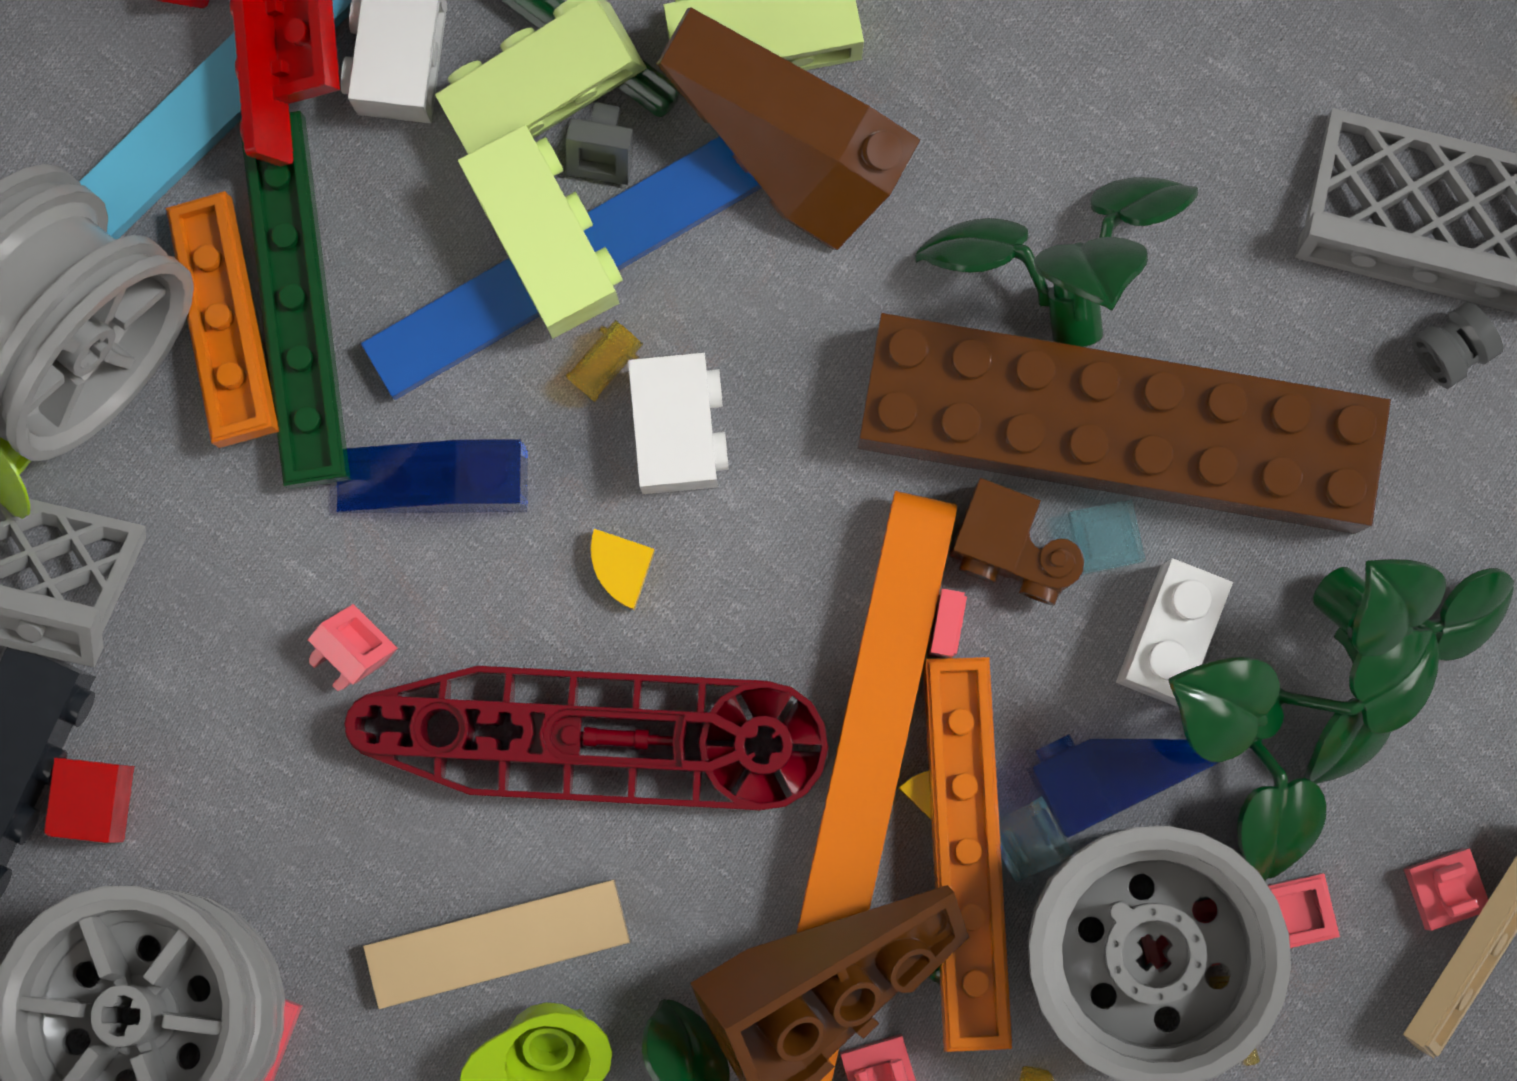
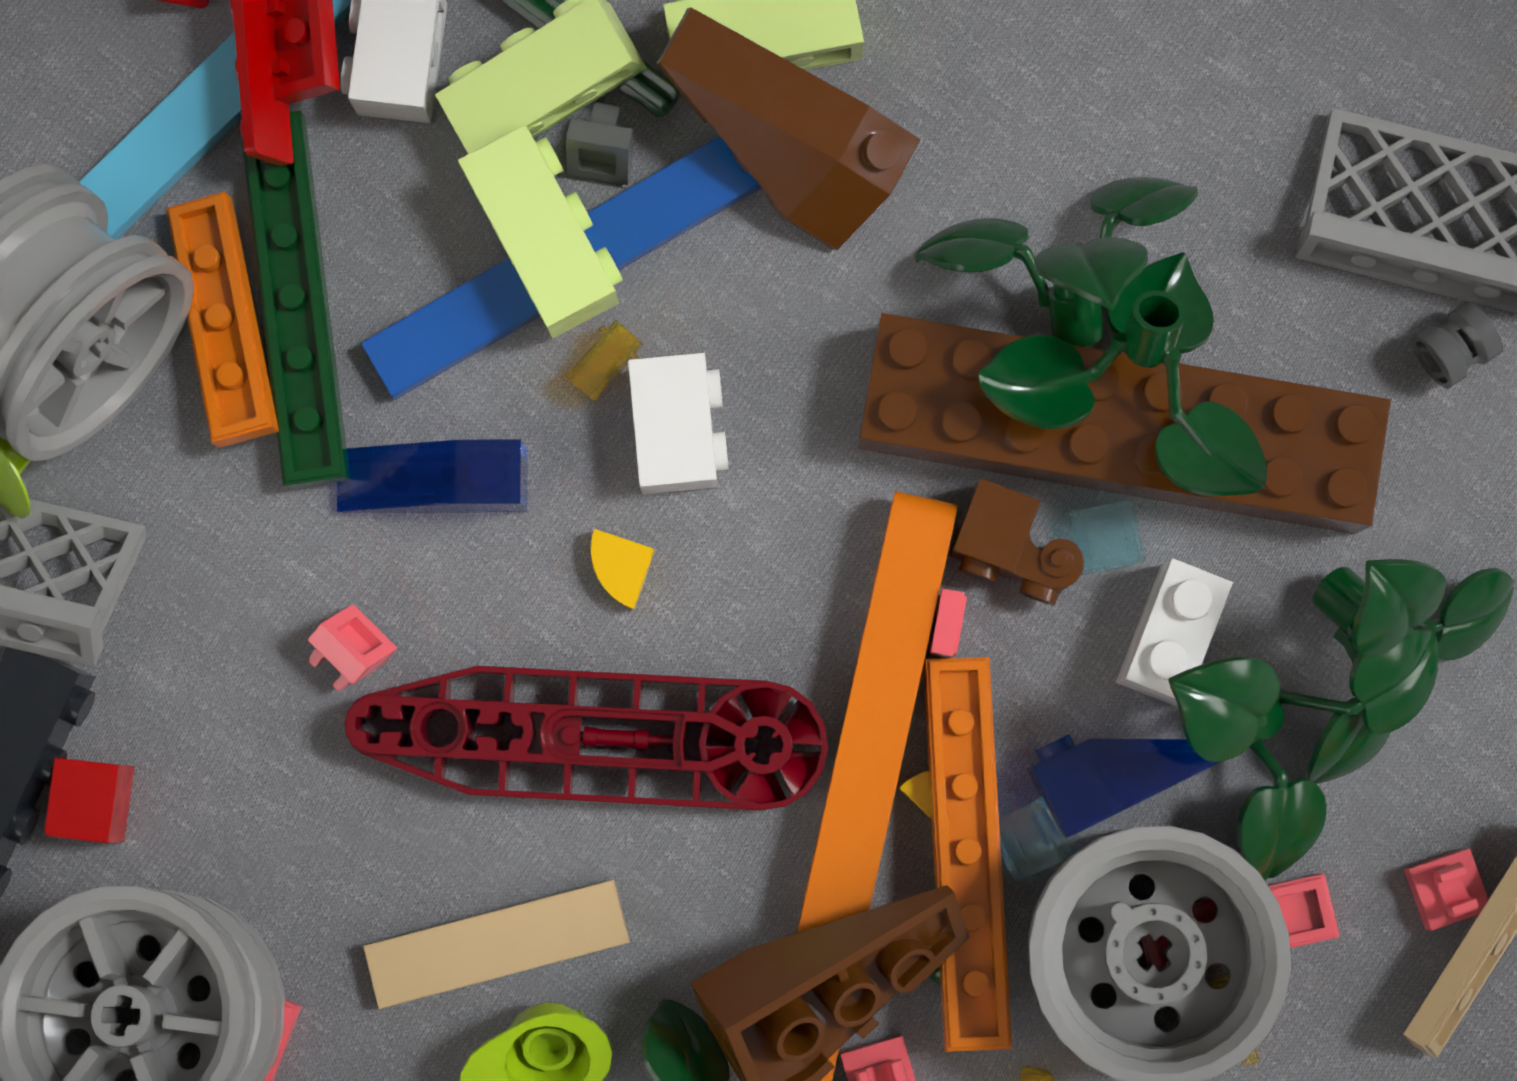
none -> dark green plant [977,252,1267,496]

